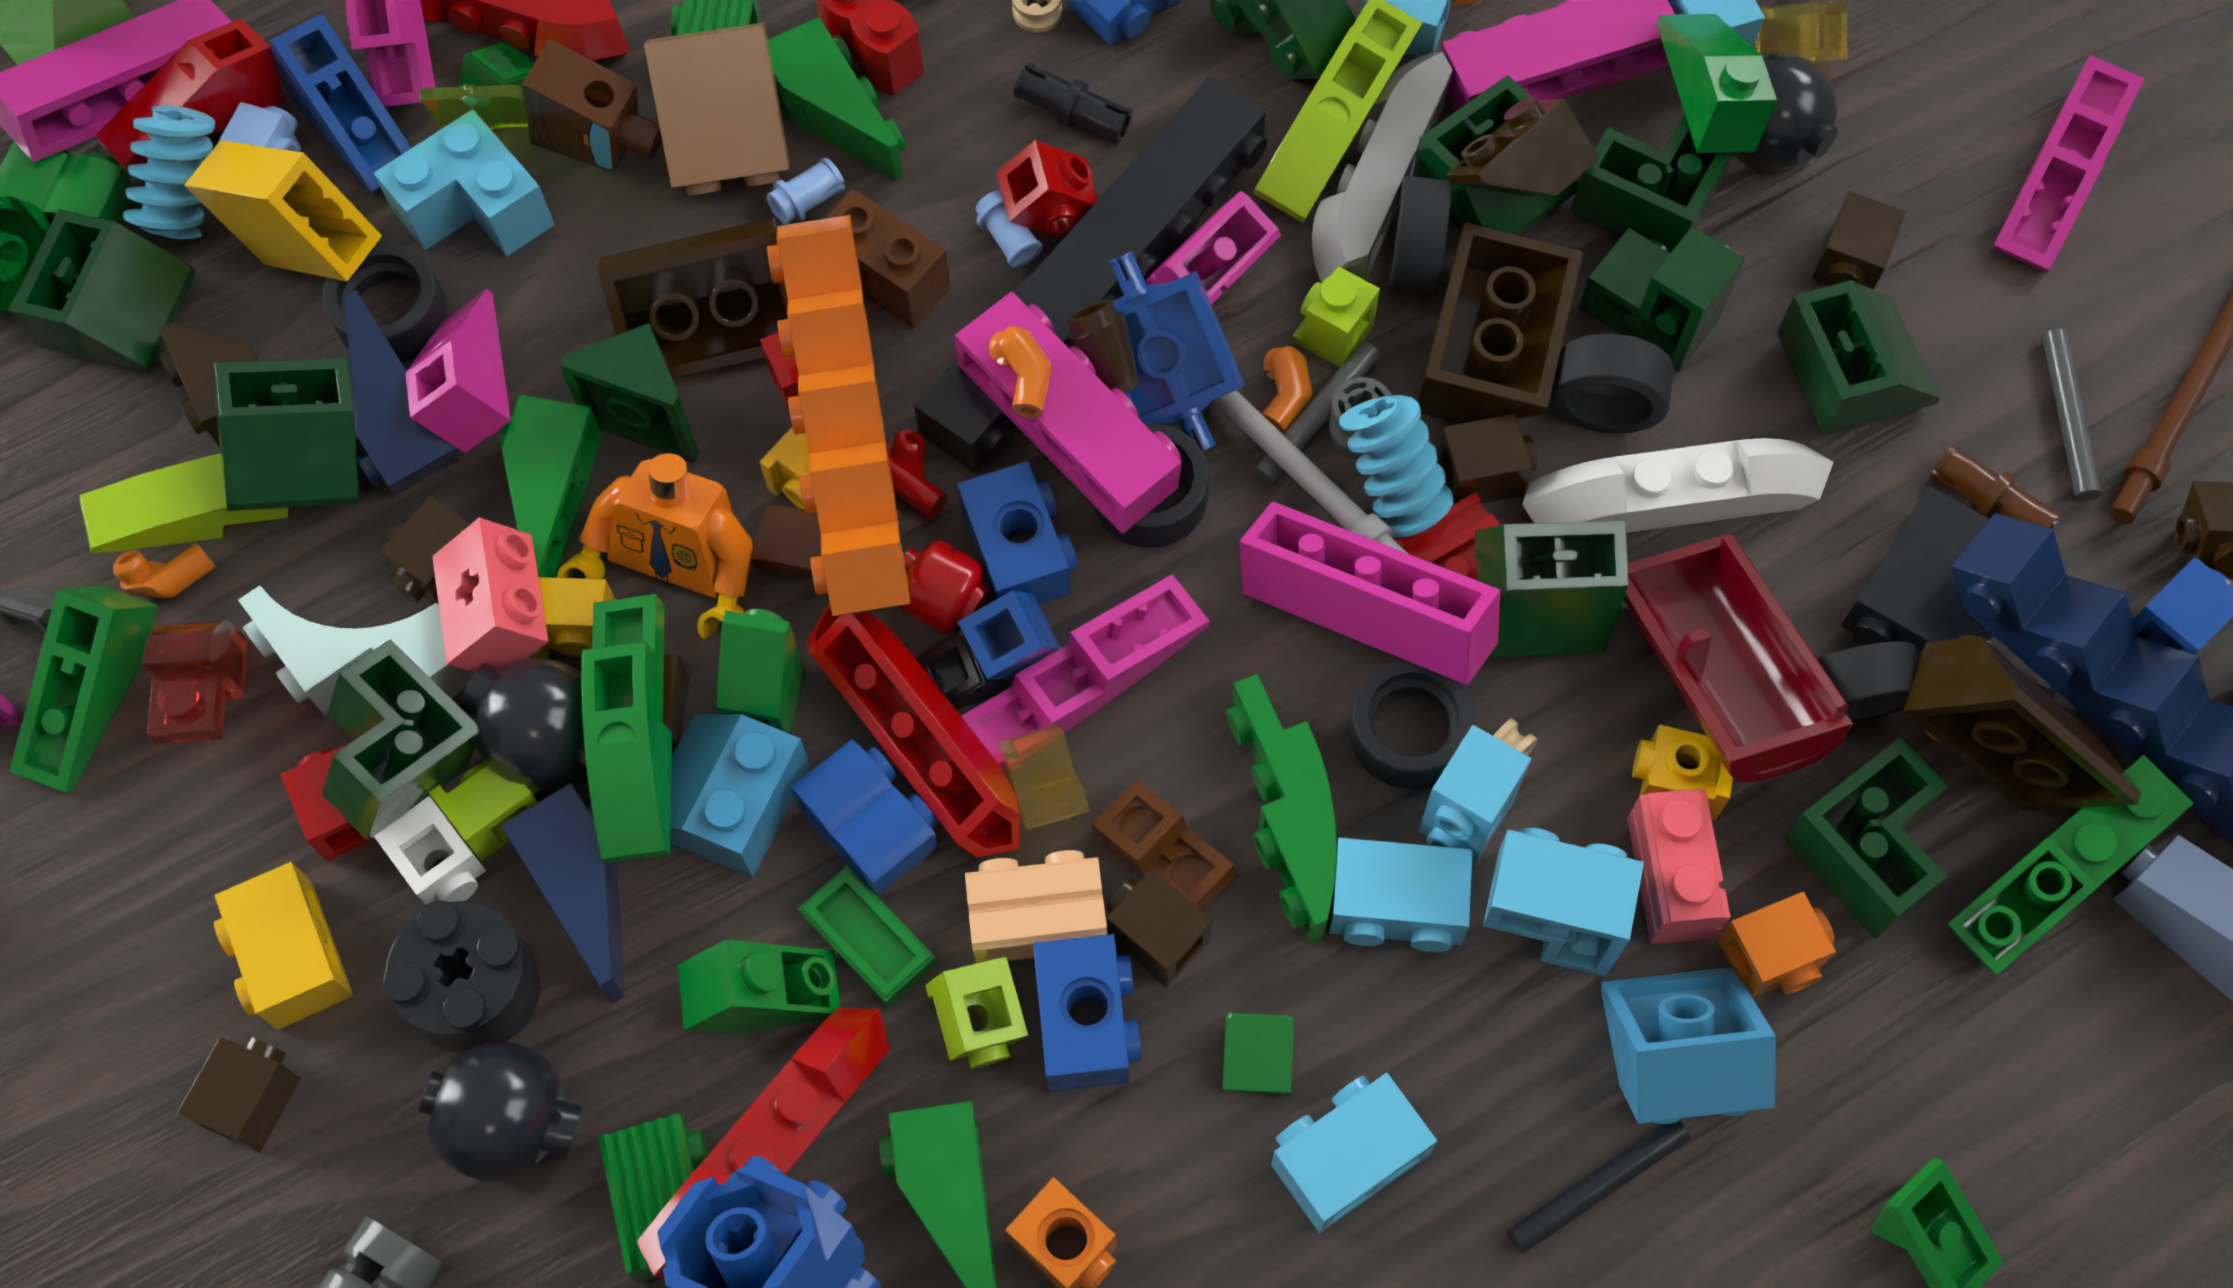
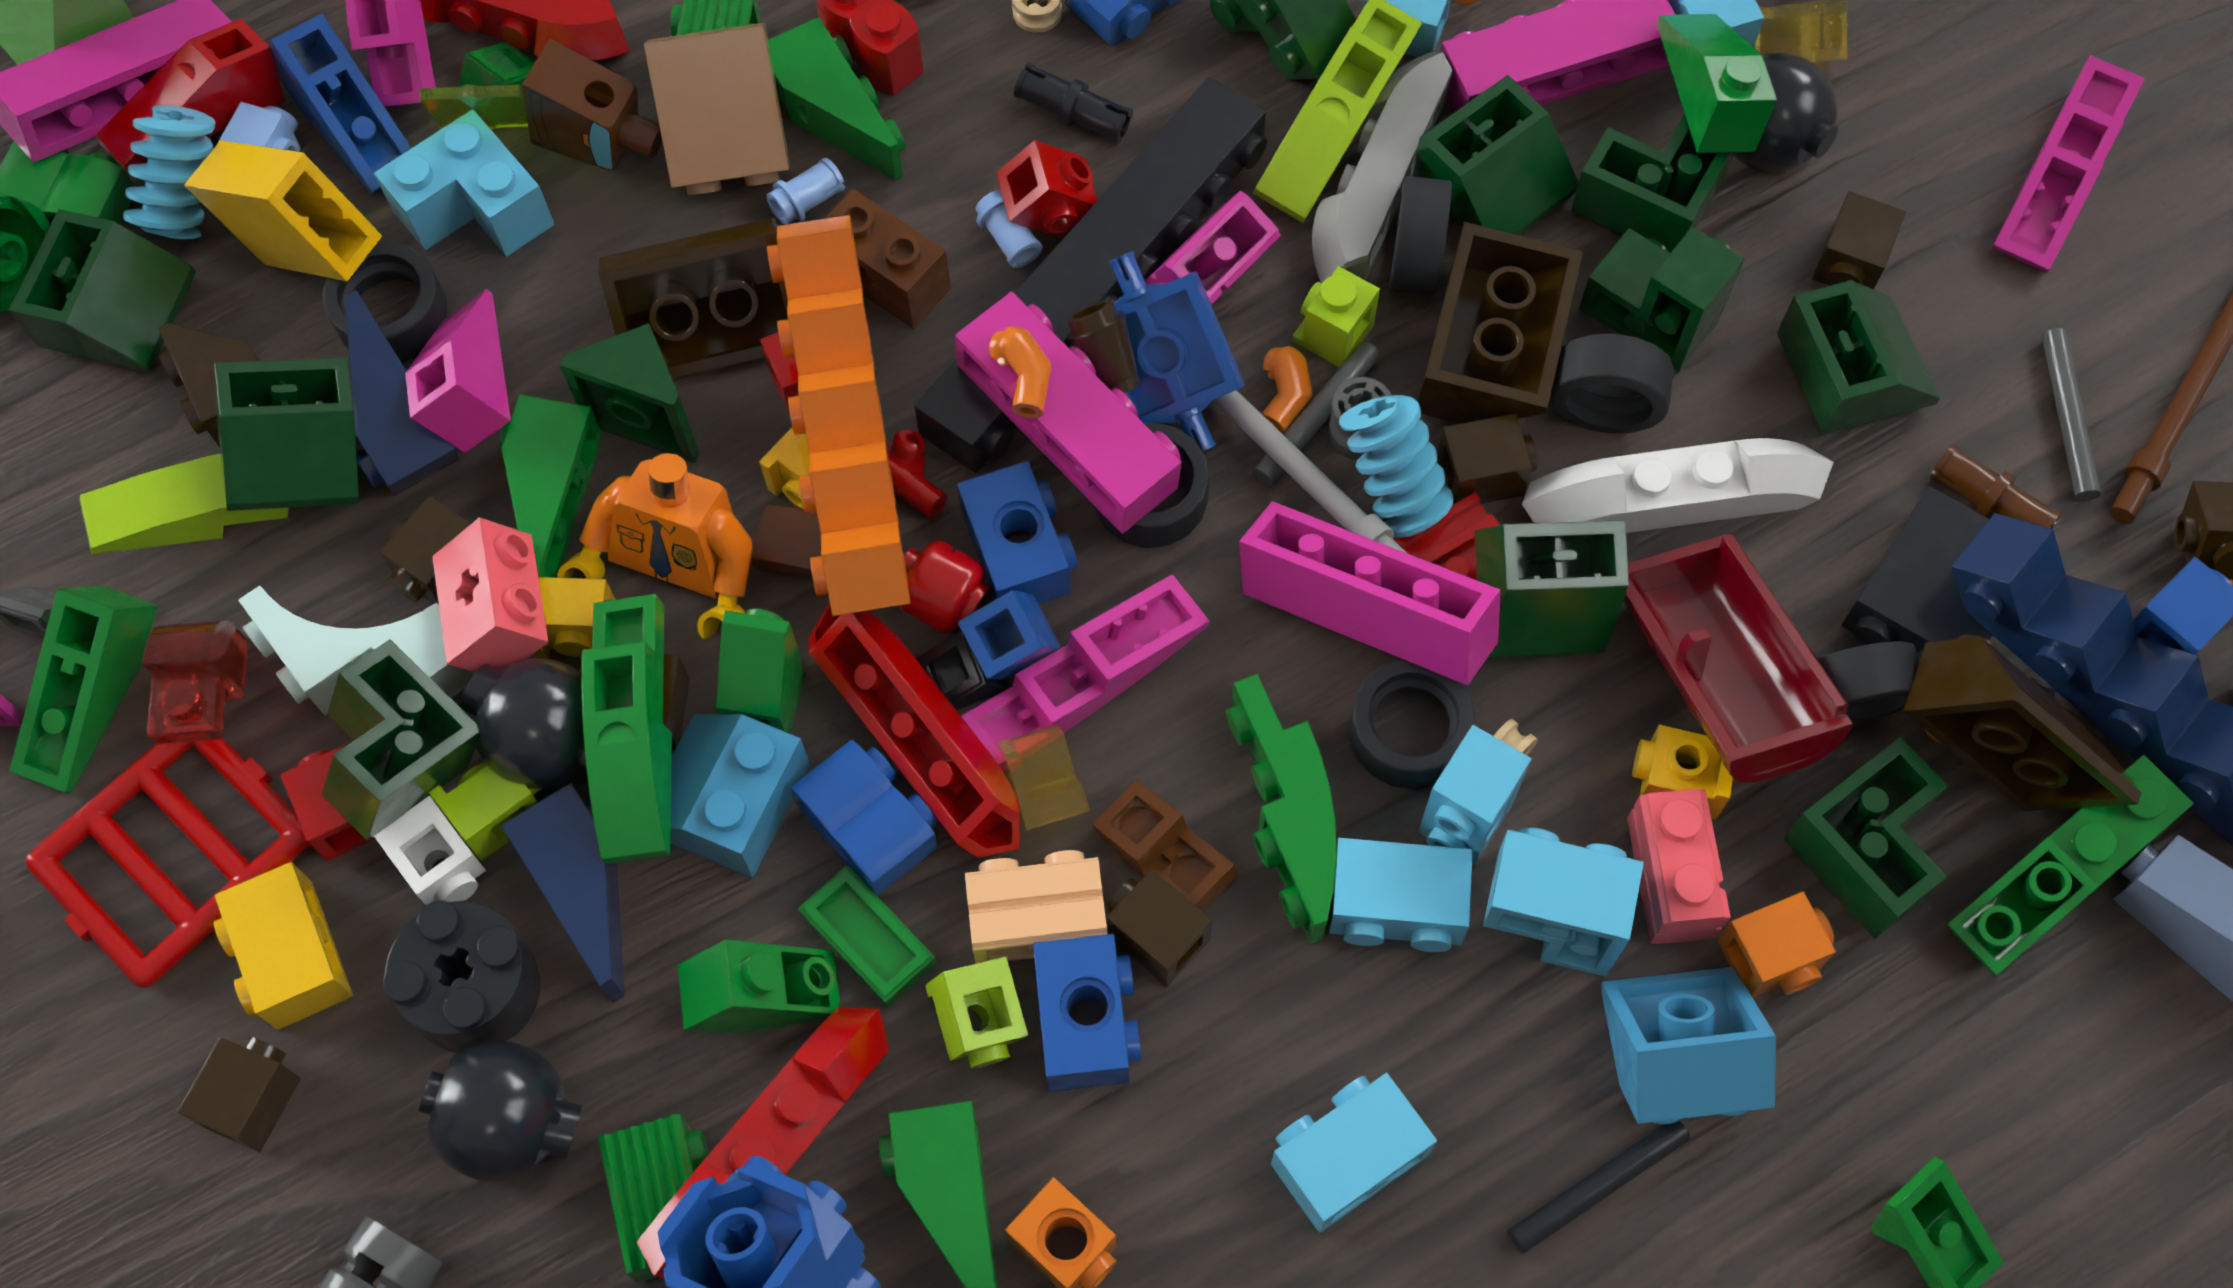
orange arm [113,543,216,599] -> none
green slope [1222,1013,1294,1095] -> none
dark brown slope [1446,97,1599,196] -> none
none -> red bar [25,715,310,988]

